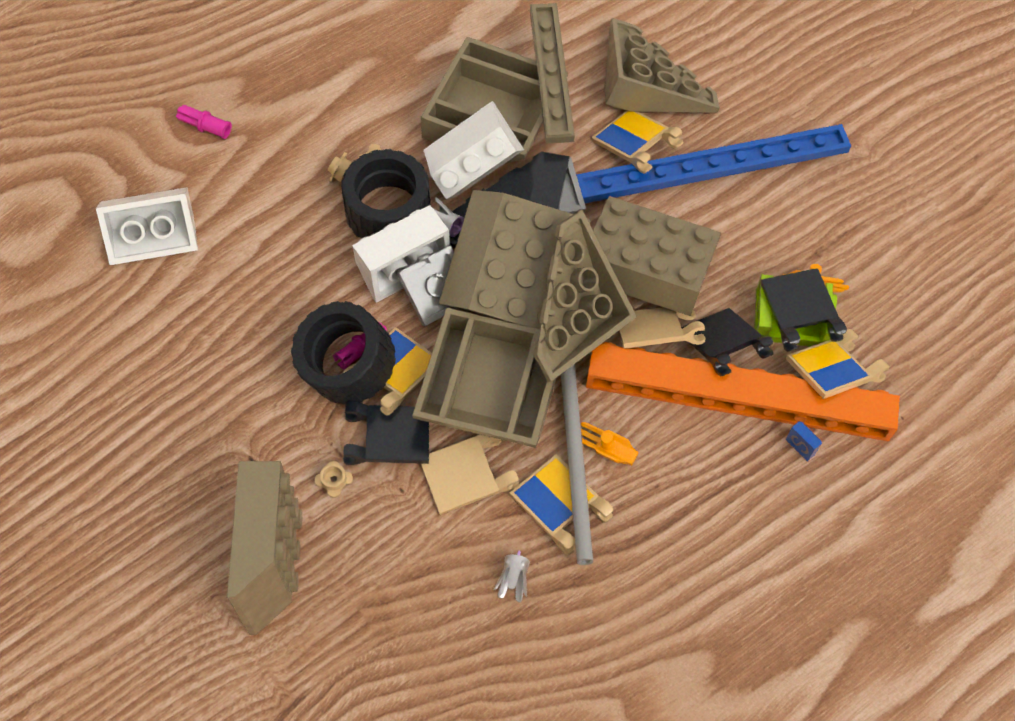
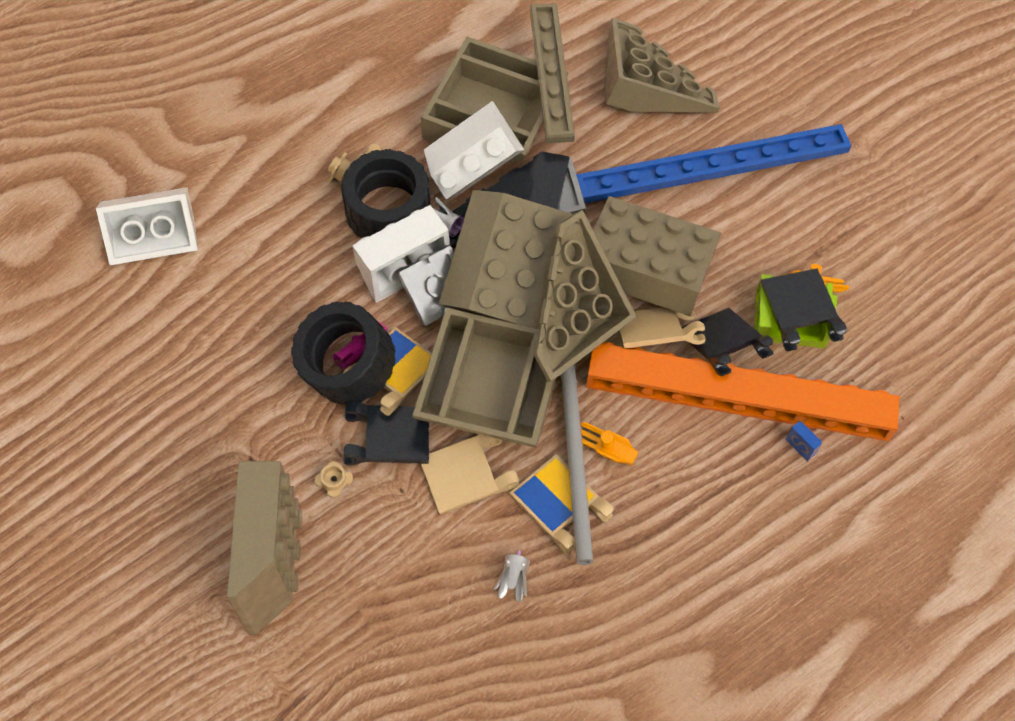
dark pink axle [176,105,232,139] -> none
flag [592,110,684,174] -> none
flag [786,329,890,399] -> none

